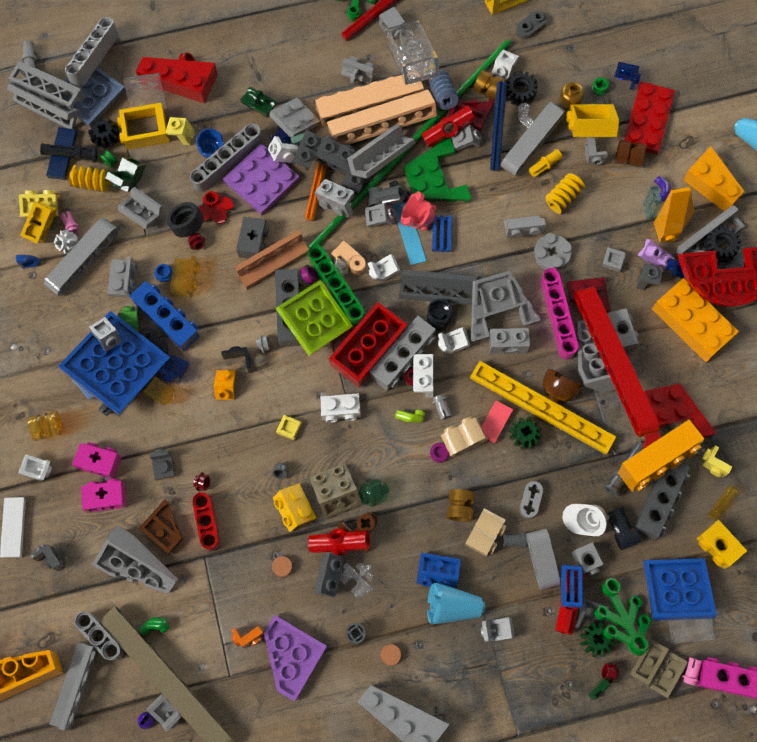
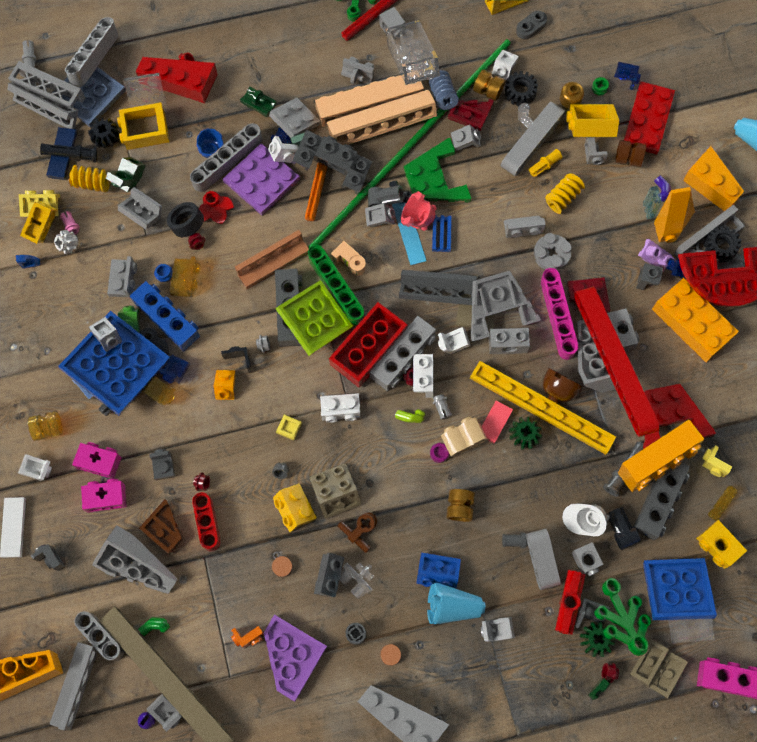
light grey beam [44,218,119,296] -> none
green bush [100,150,118,168] -> none
light yellow bracket [166,117,194,145] -> none
dark grey brick [236,216,269,259] -> none
magenta tile [300,265,318,284] -> none
red piece [308,529,370,556] -> none
light grey bracket [315,179,354,218] -> none
clear arm [334,258,348,276] -> none
light grey fence [347,124,415,178] -> none
clear green head [358,478,389,507] -> none
white bracket [368,254,401,282] -> none
red piece [421,106,476,148] -> none
black wheel [427,299,452,331] -> none
tan brick [465,508,507,556] -> none
dark blue axle [490,81,507,171] -> none
light grey beam [519,481,543,519] -> none
blue tile [561,565,583,608] -> none
light grey plate [601,248,625,272] -> none
bright pink pin [682,657,703,686] -> none

